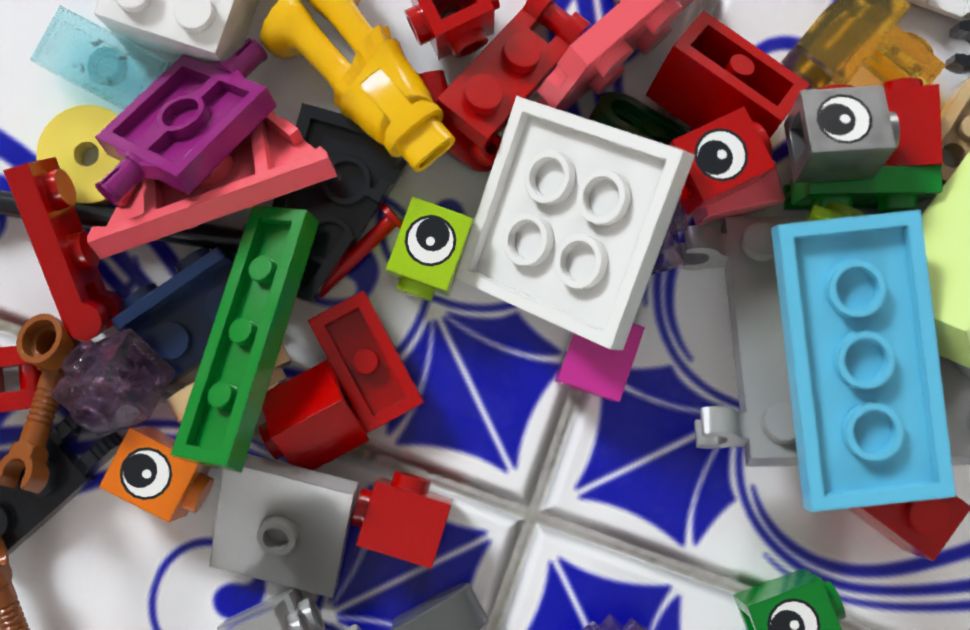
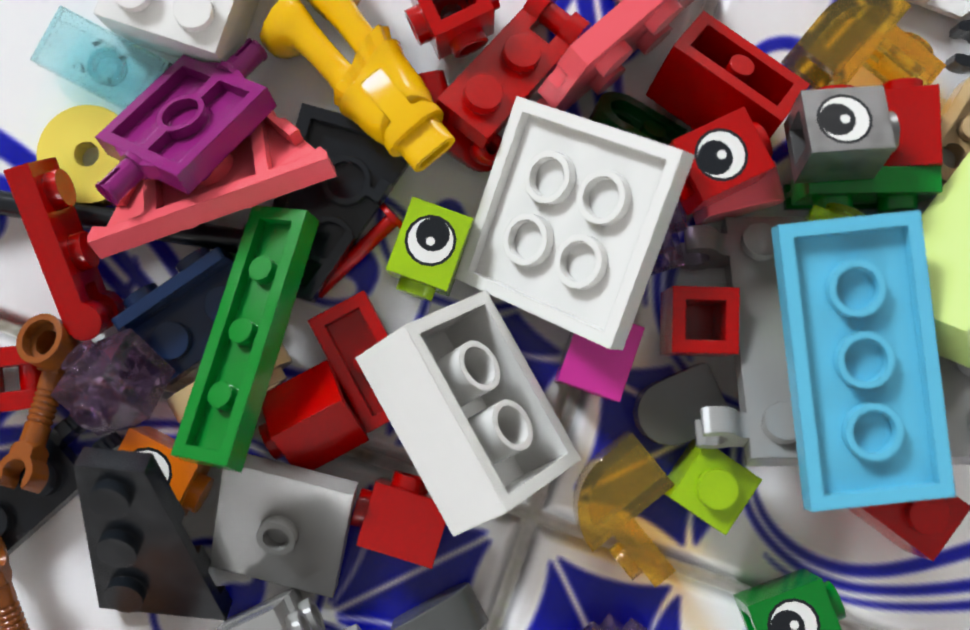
none -> black wing [74,447,233,621]
none -> white brick [355,290,582,537]
none -> clear yellow brick [573,431,676,588]
none -> dark grey piece [633,363,728,446]
none -> lime brick [658,439,762,535]
none -> red brick [660,286,740,357]

